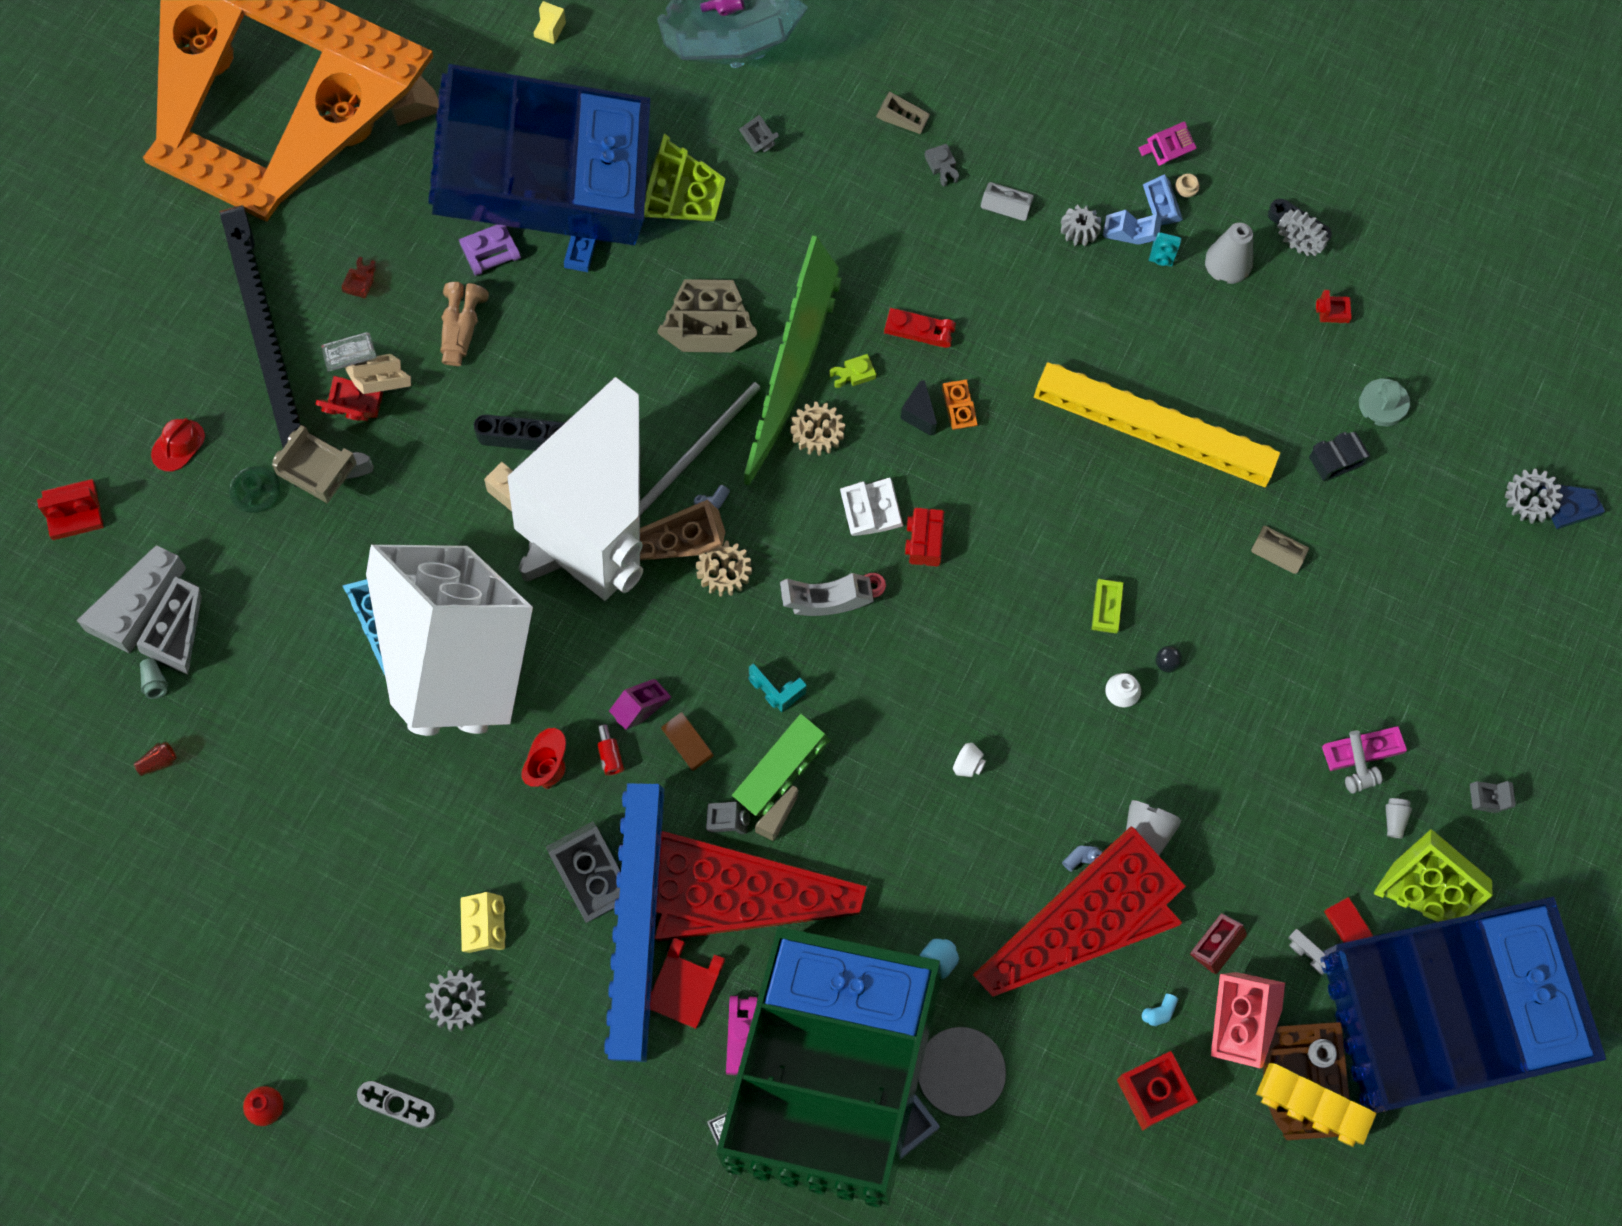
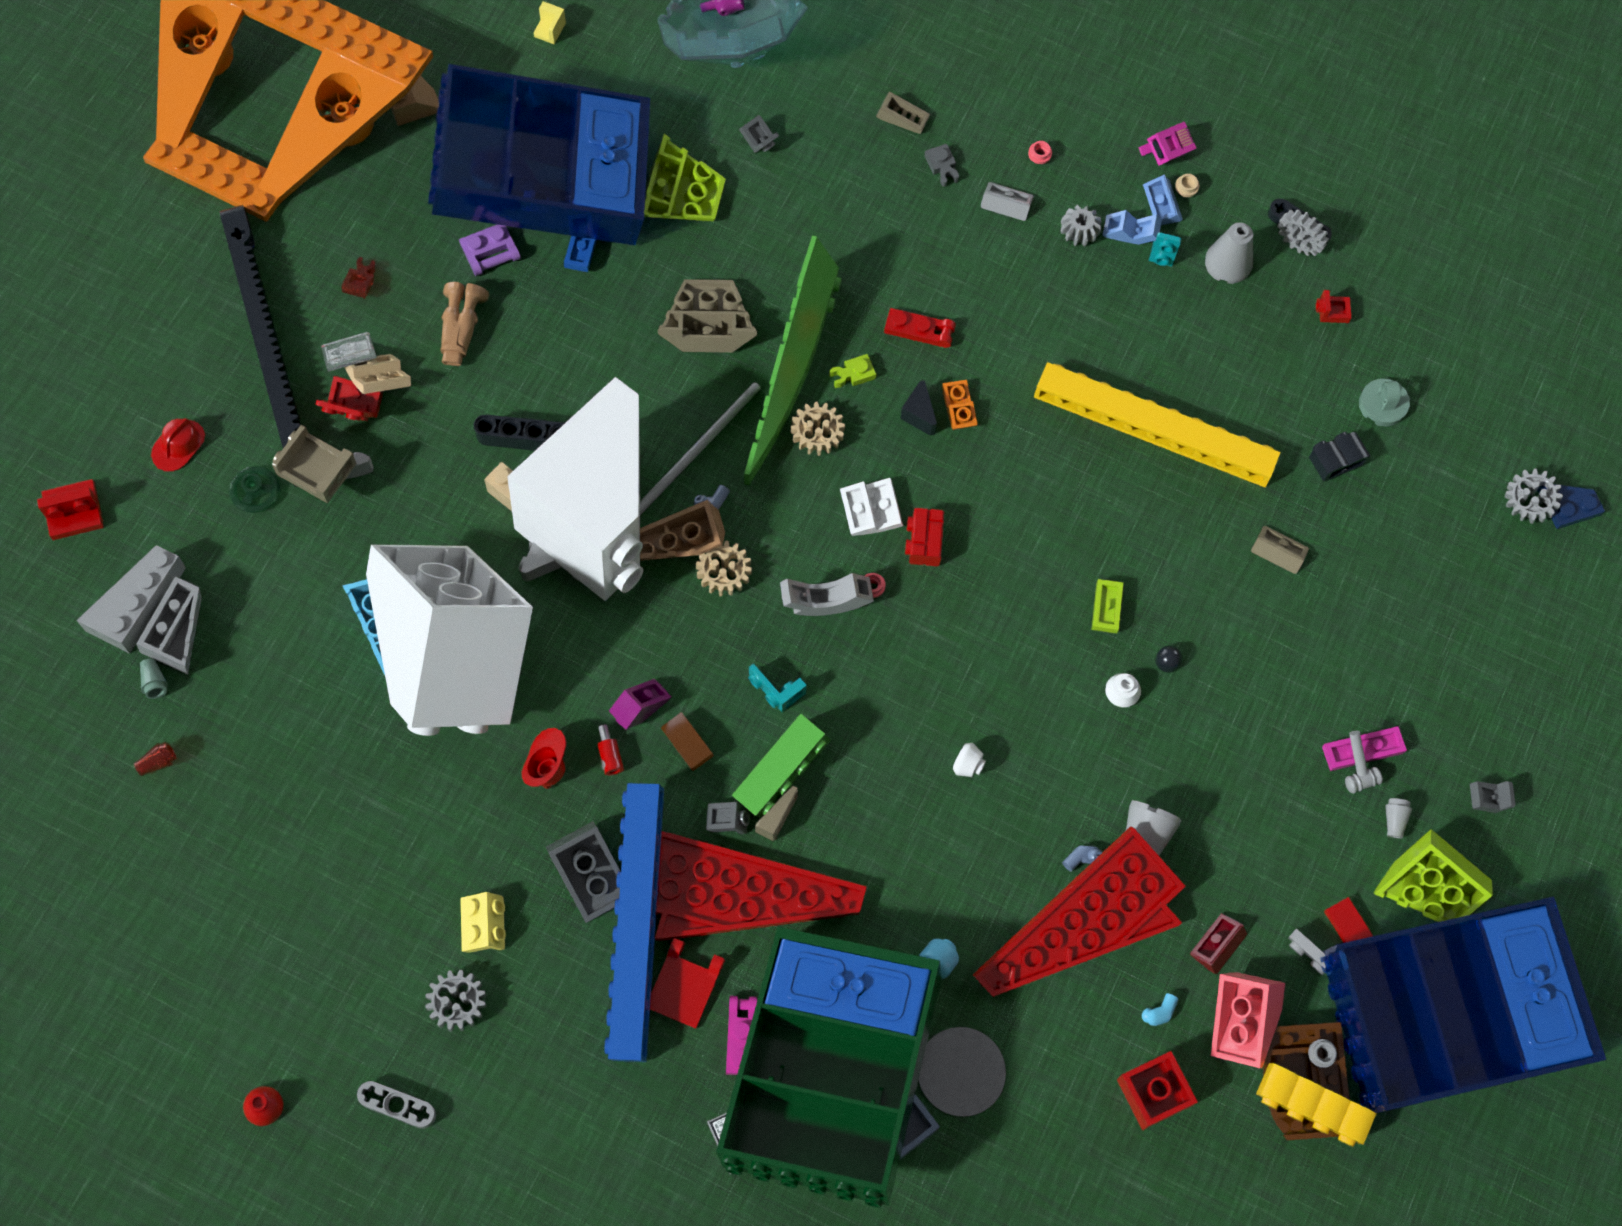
none -> coral plate [1028,141,1052,164]

